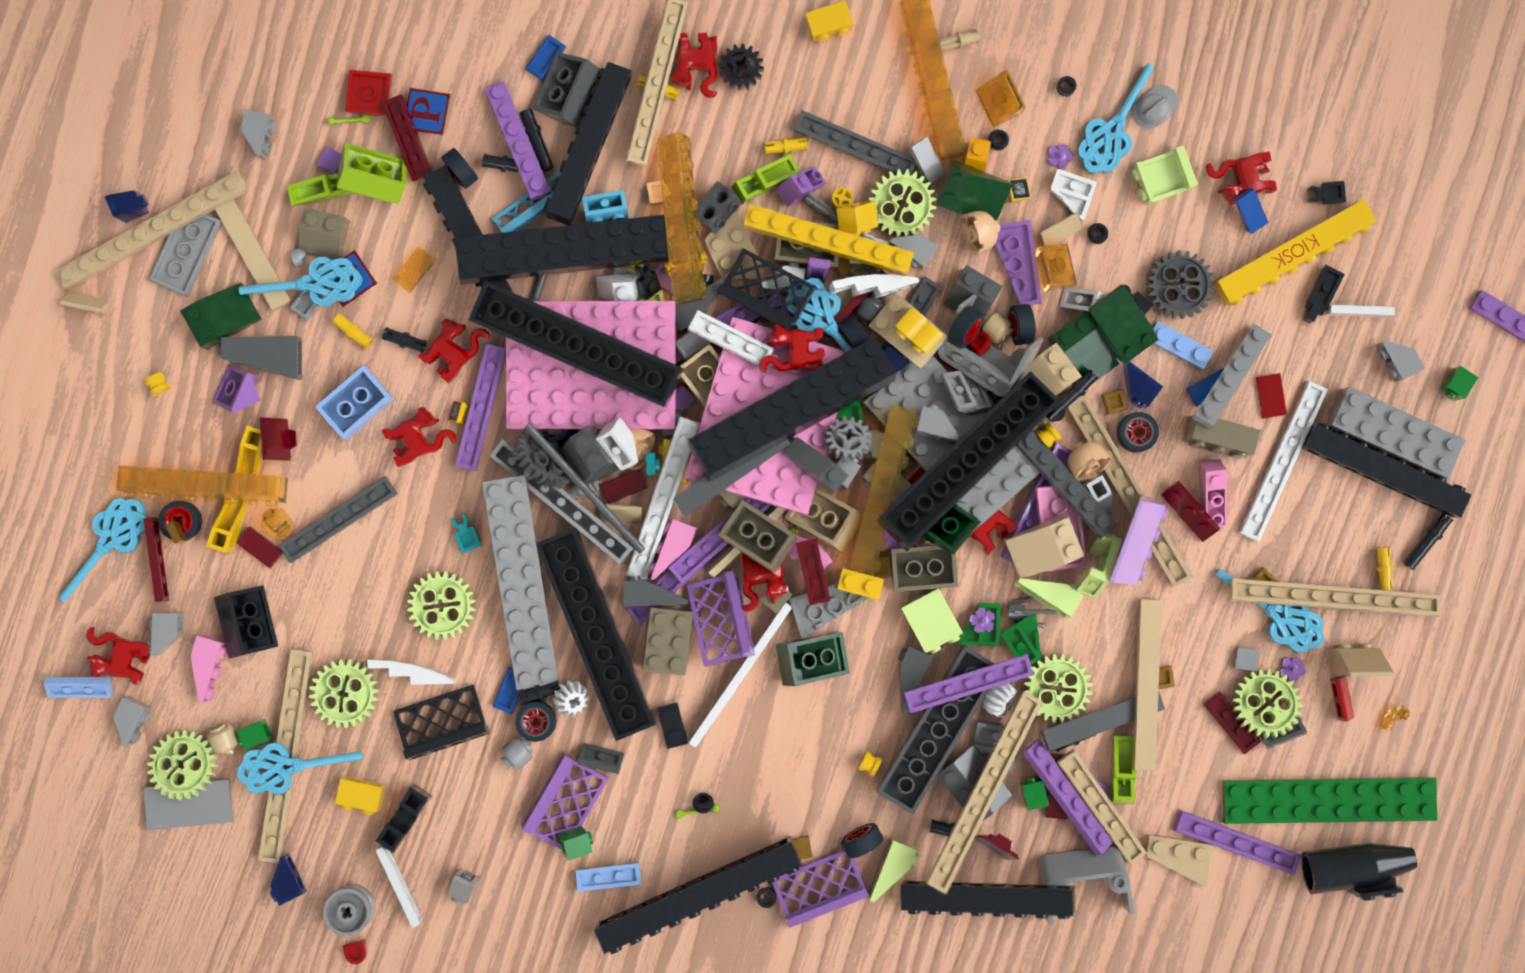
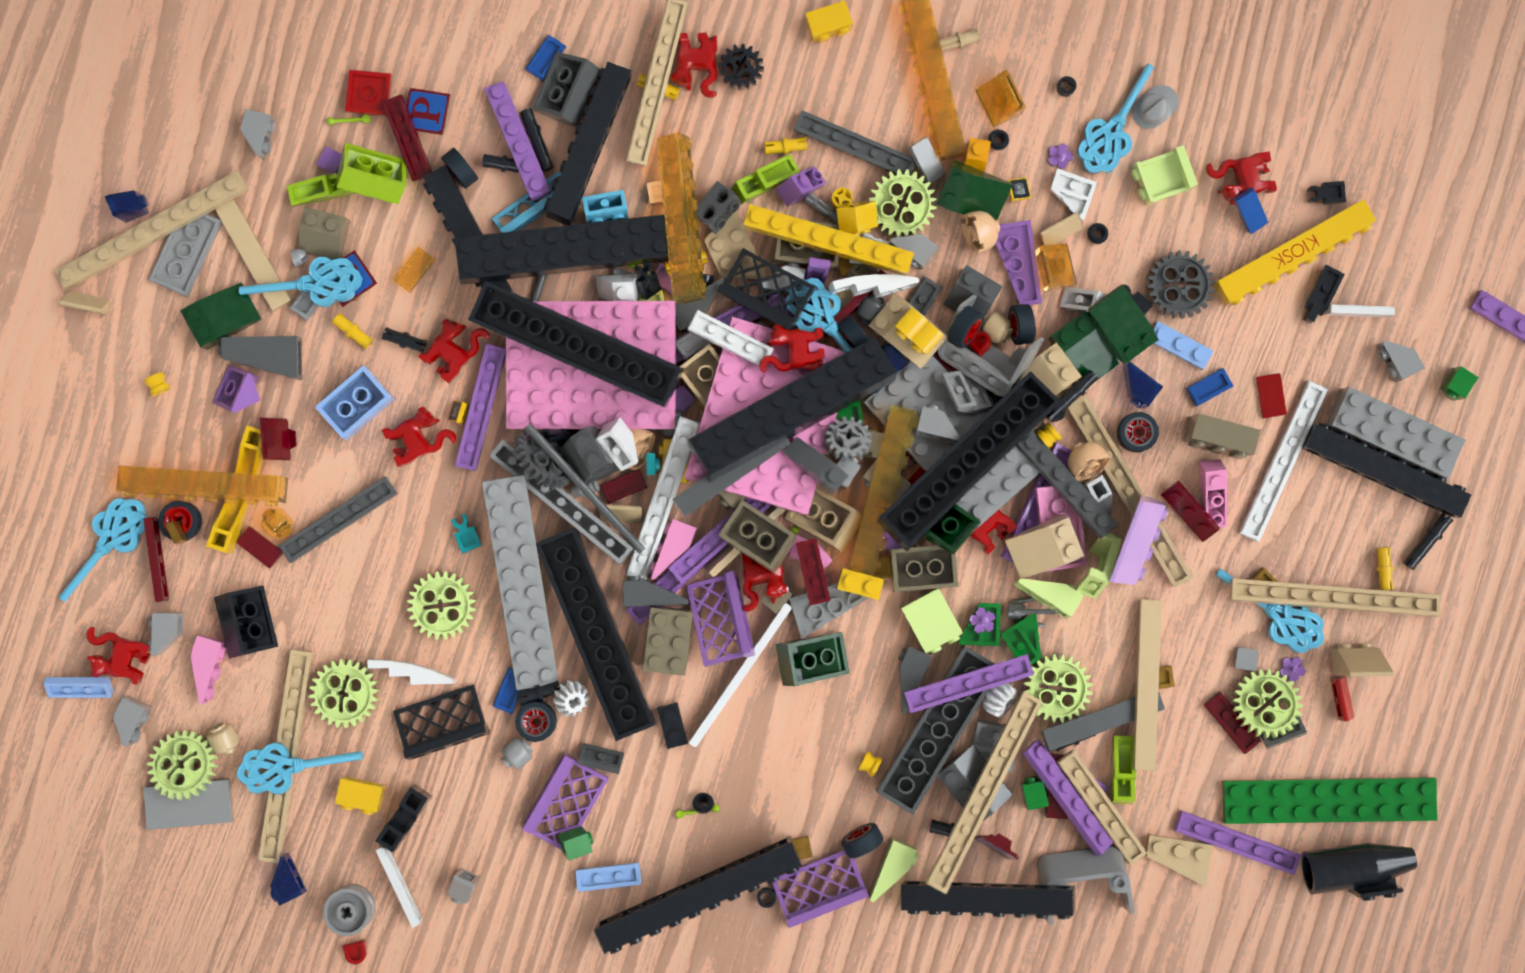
green brick [236,719,273,750] -> none
pearl gold tile [1101,389,1128,415] -> none
light grey plate [1193,324,1272,430] -> none
clear yellow arm [1381,706,1410,732] -> none

